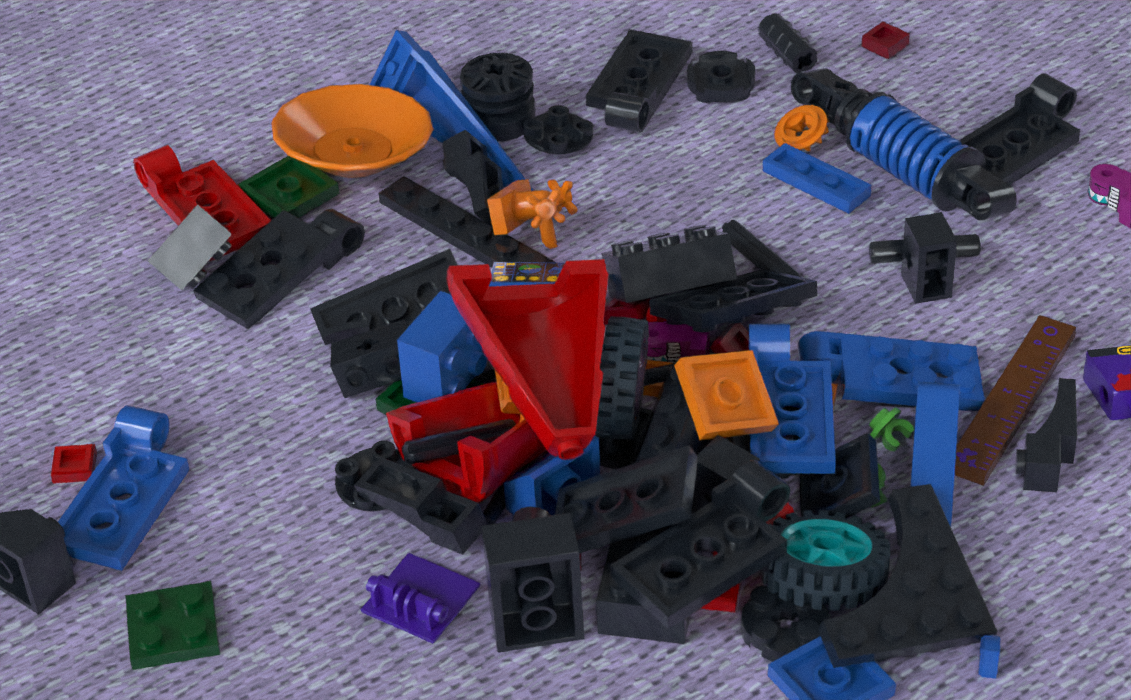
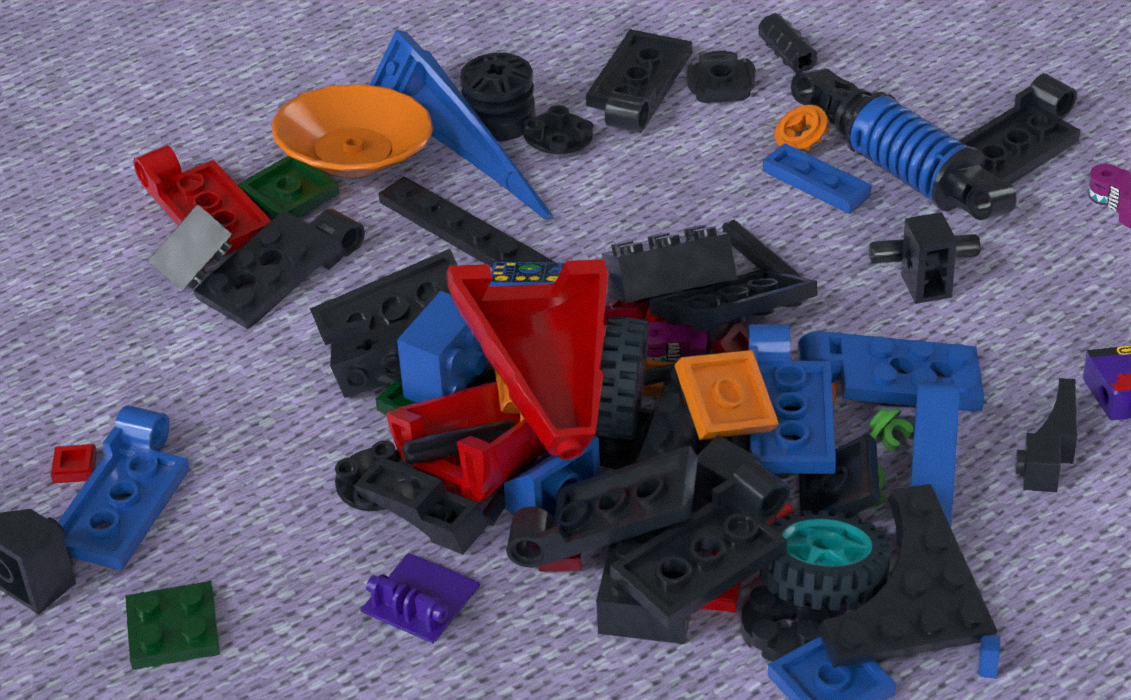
black slope [442,130,503,226] -> none
black brick [482,513,585,653] -> none
orange piece [487,179,578,249] -> none
dark red plate [861,21,910,59] -> none
reddish brown tile [955,315,1076,486] -> none

